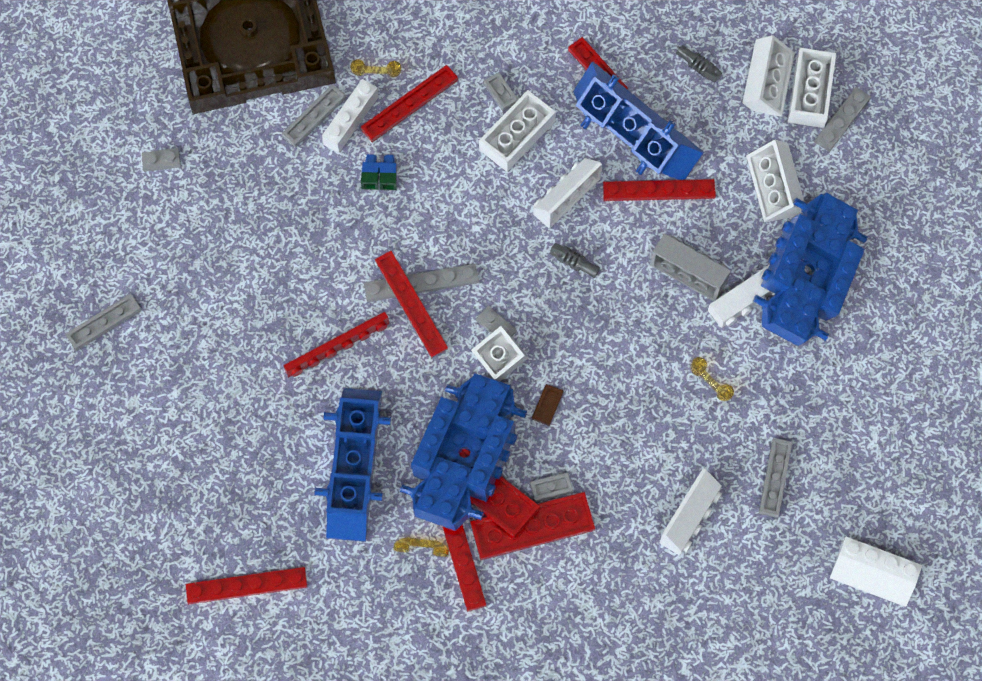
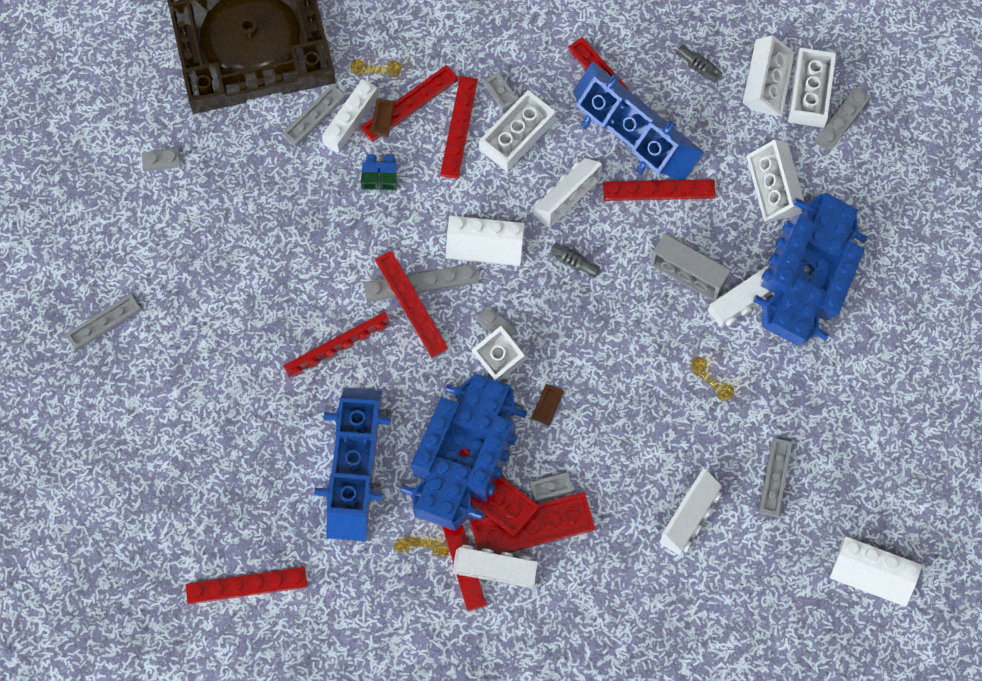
none -> reddish brown tile [370,99,395,137]
none -> red plate [440,76,478,179]
none -> white slope [445,216,524,266]
none -> white brick [452,545,538,588]

